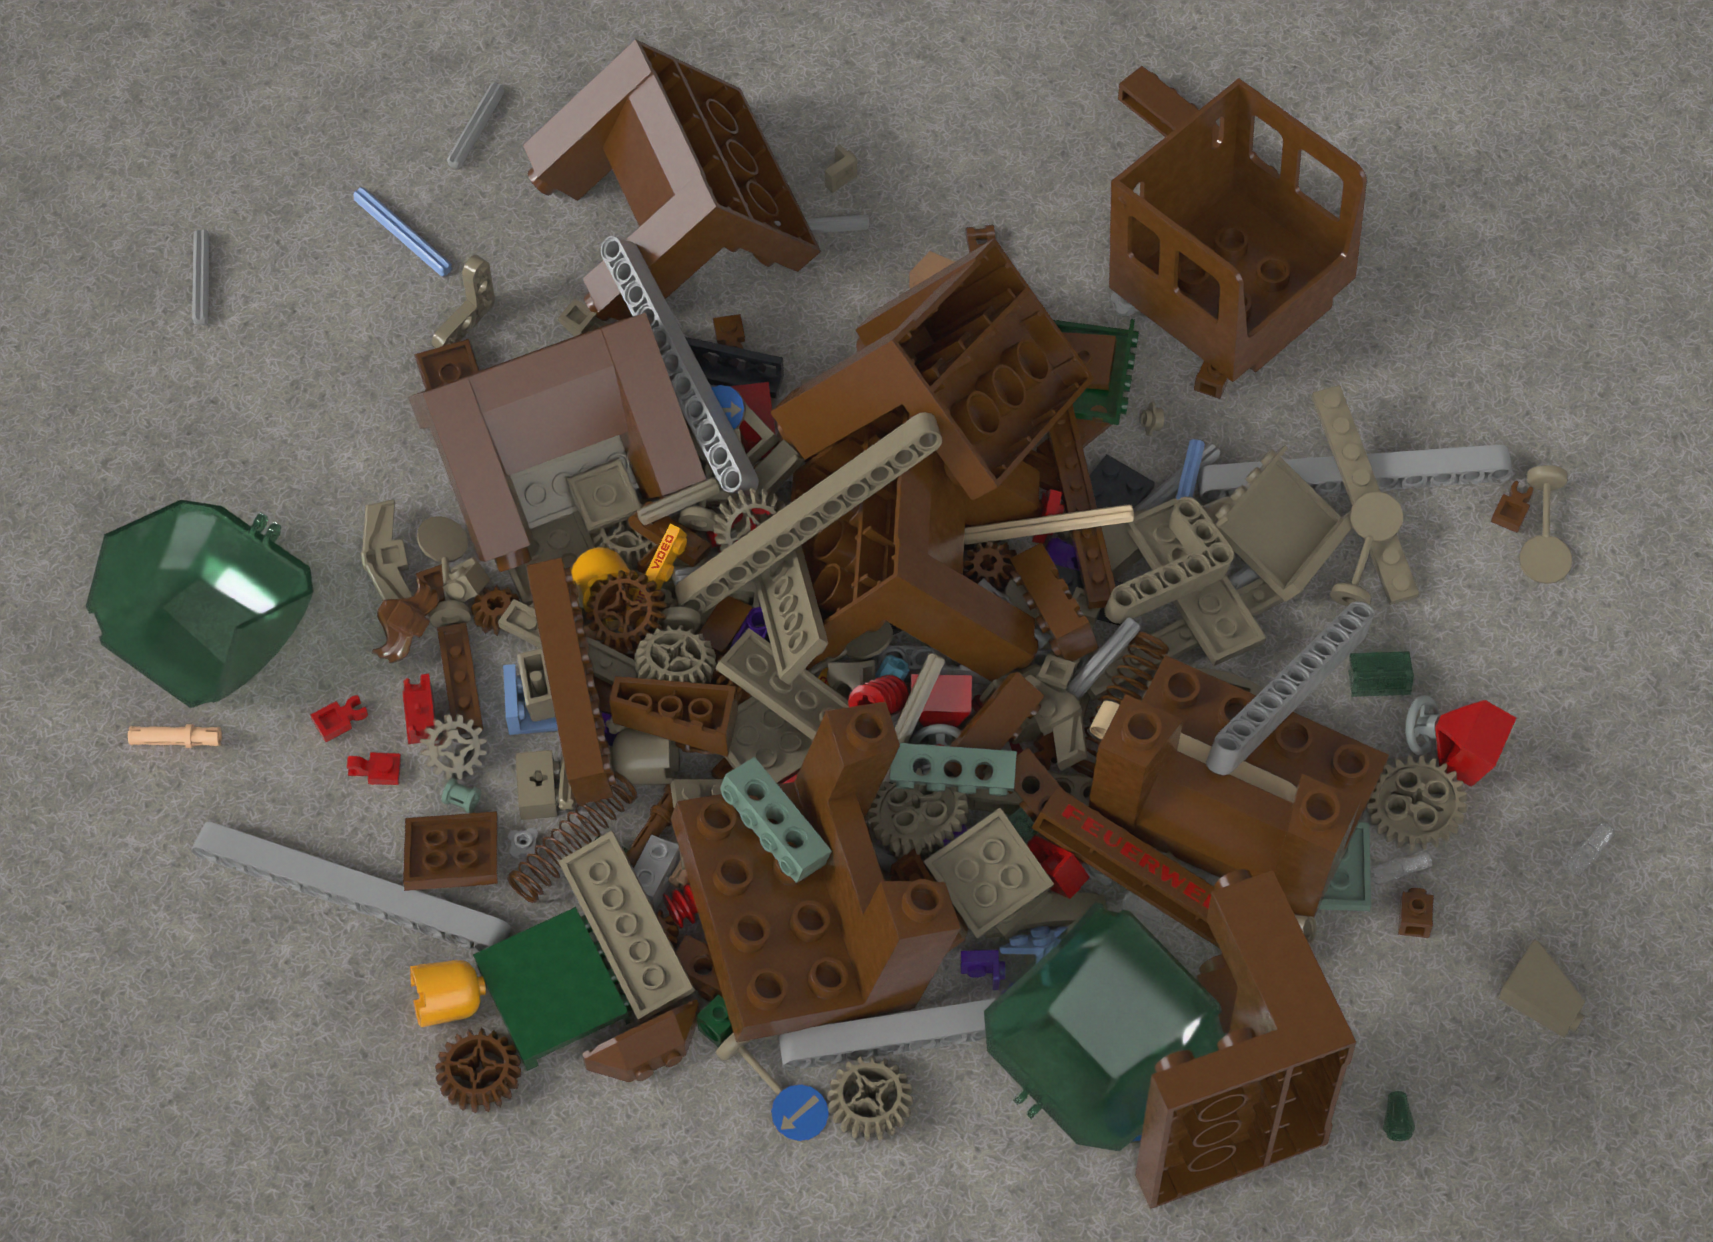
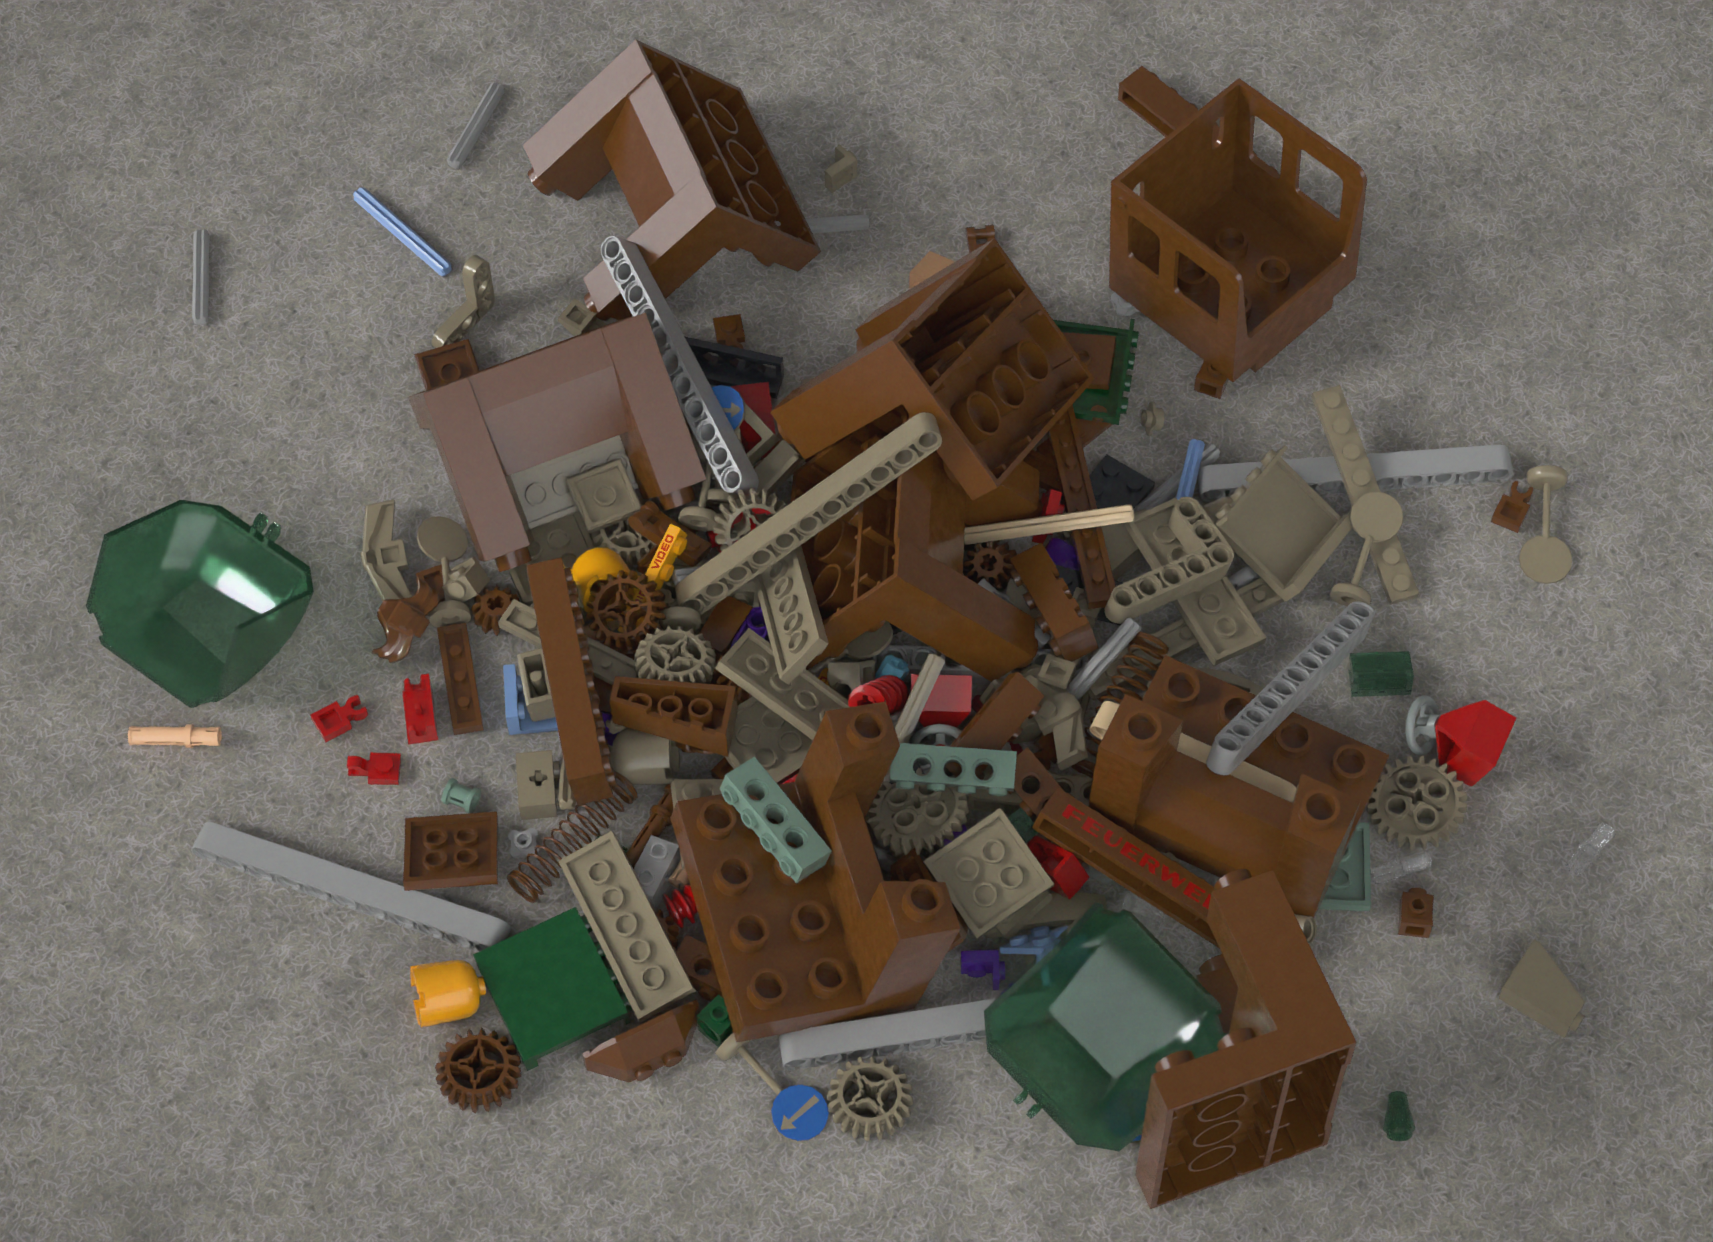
dark tan gear [420,714,487,780] -> none
dark tan axle [637,478,720,525] -> none

